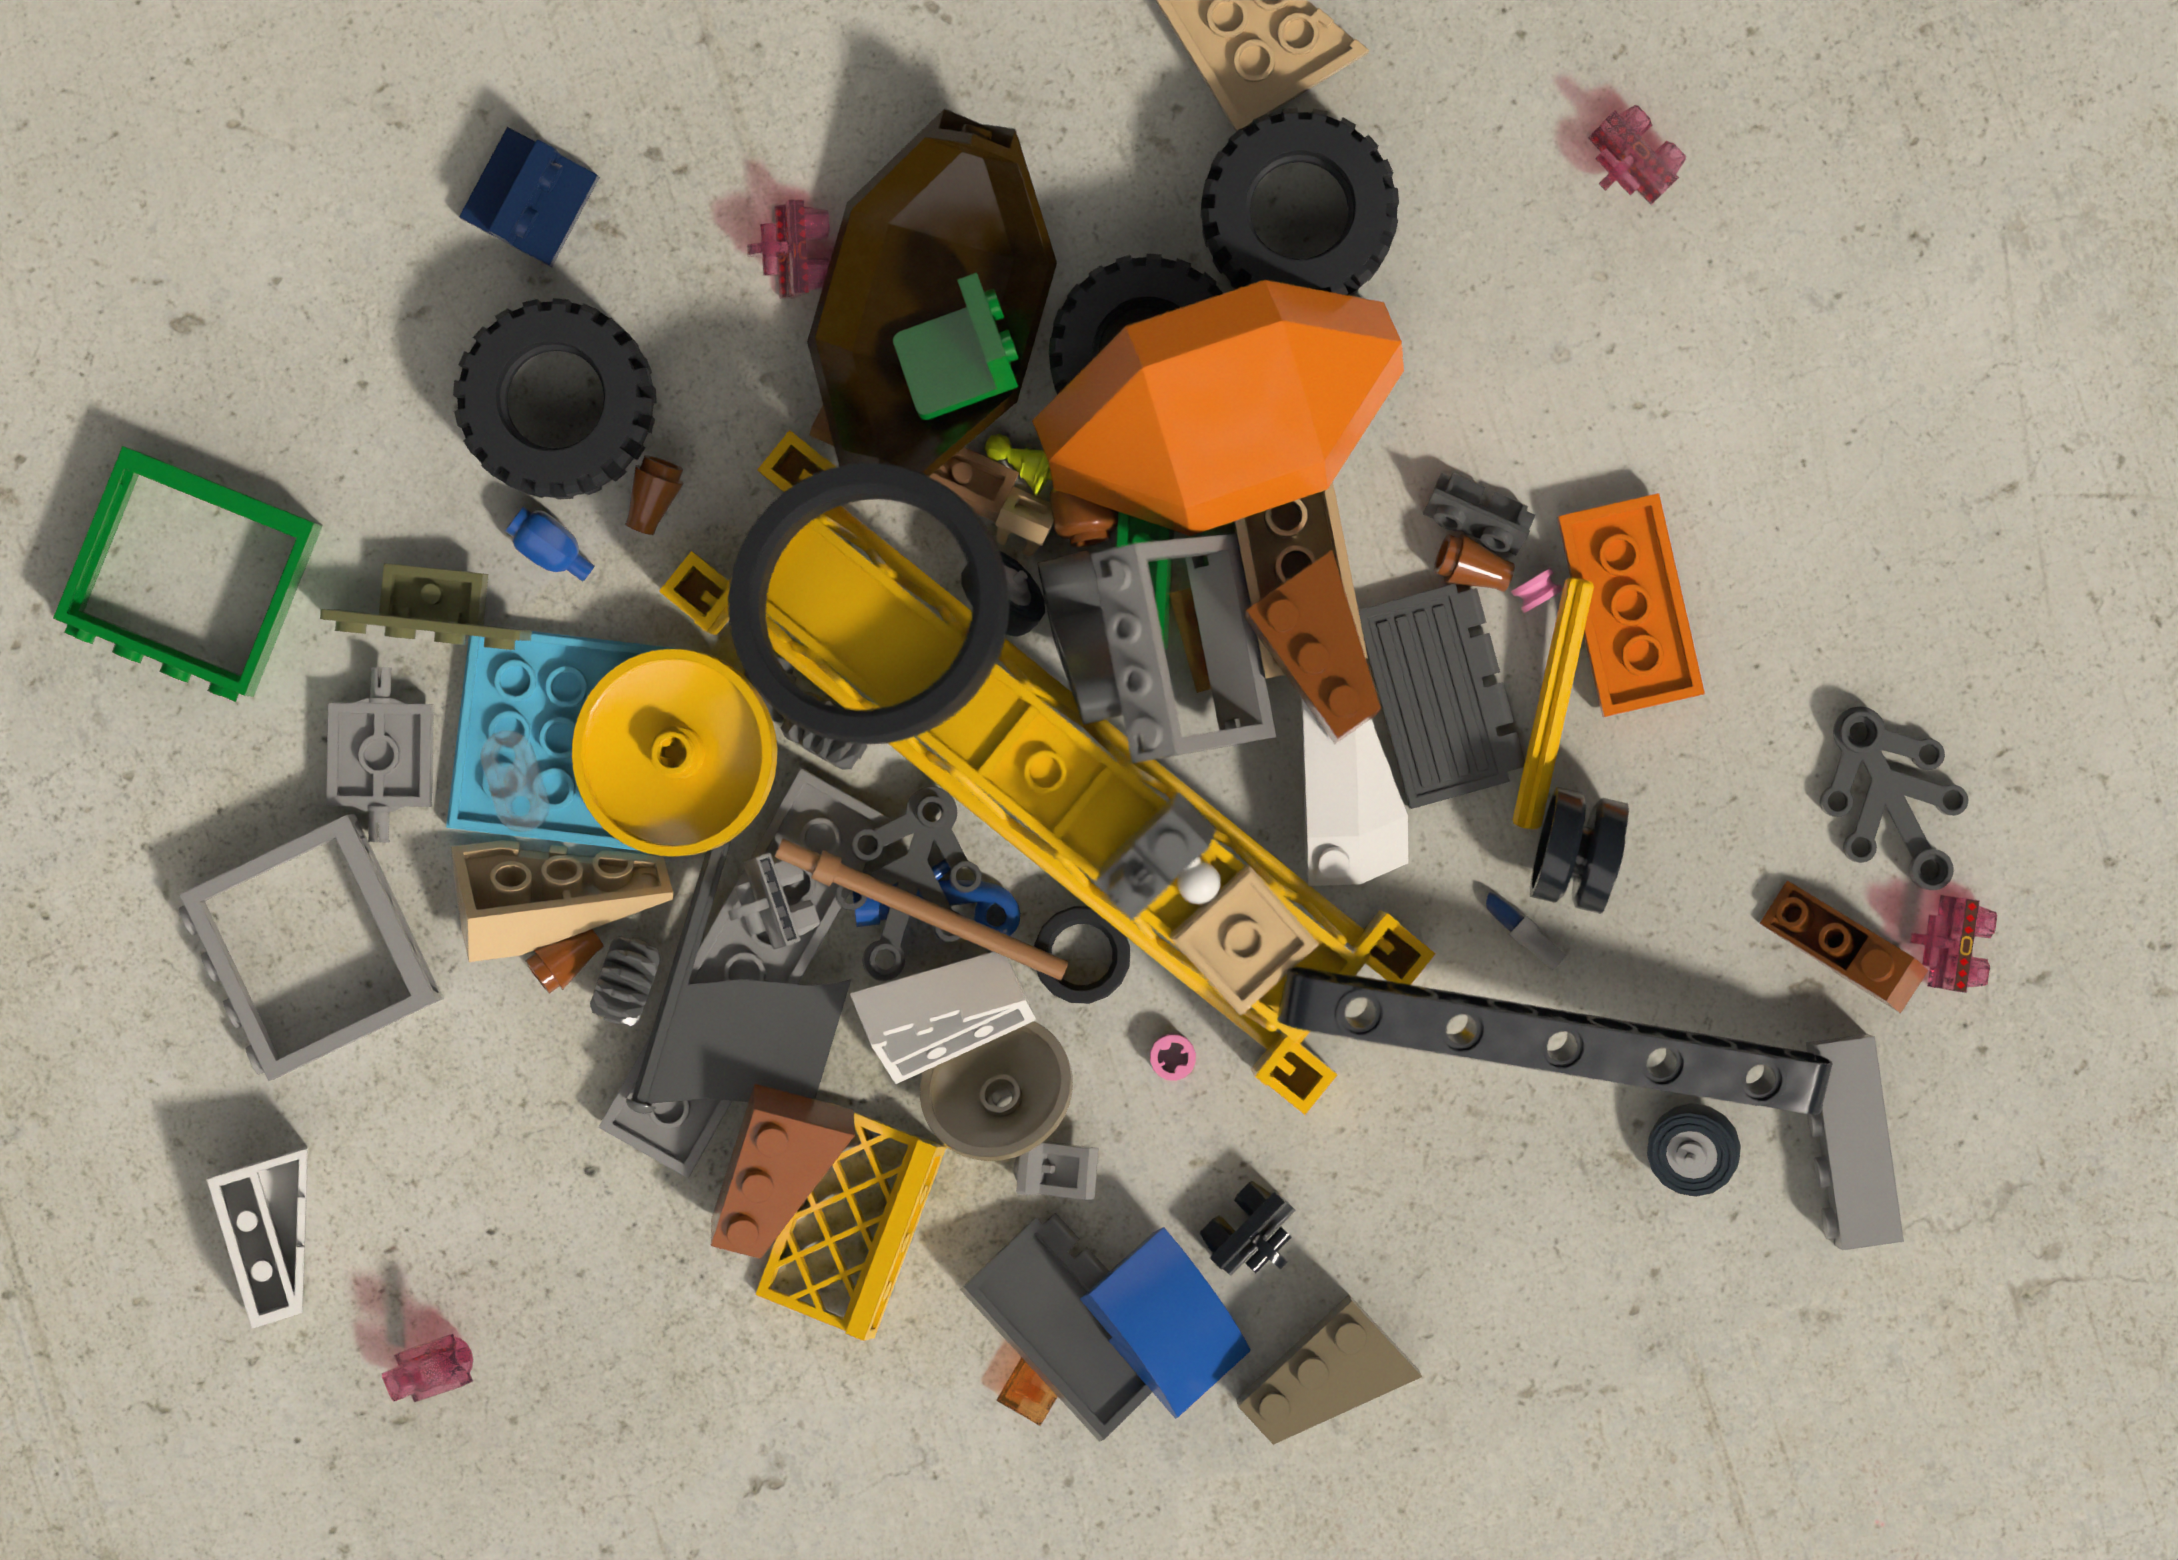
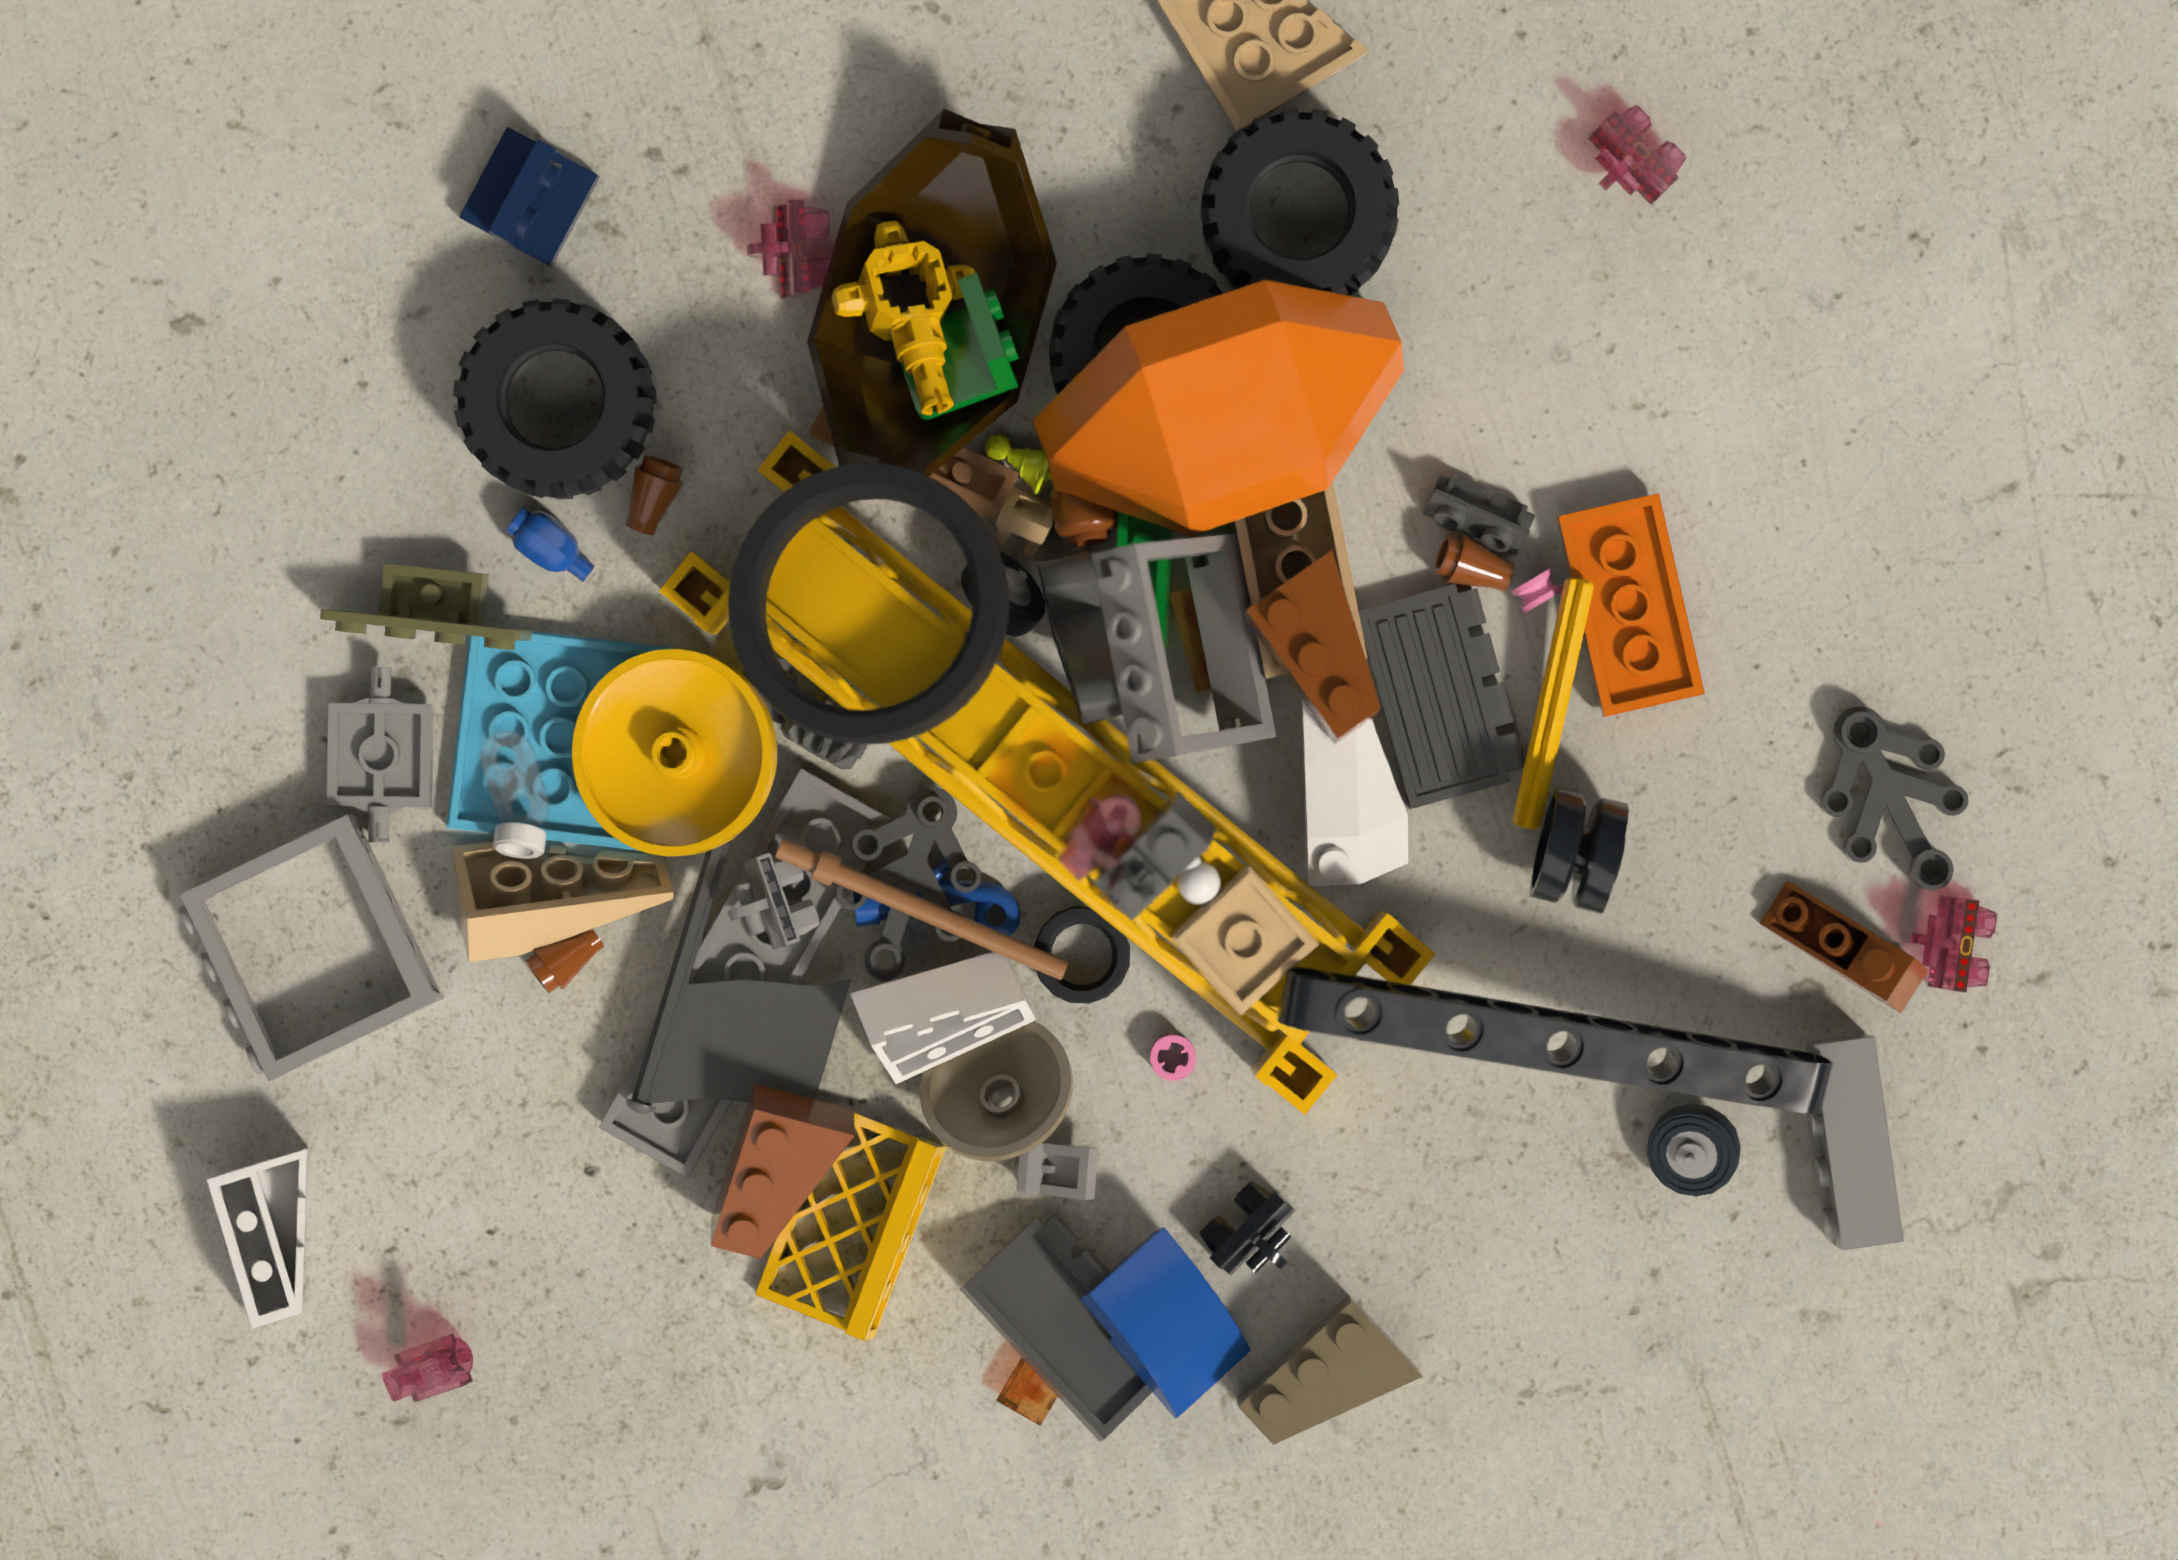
green window [53,446,322,702] -> none
dark grey gear [590,936,661,1026] -> none
light grey piece [1486,892,1566,970] -> none
none -> white tile [493,823,547,859]
none -> yellow piece [832,221,975,415]
none -> clear pink hips [1058,794,1142,881]

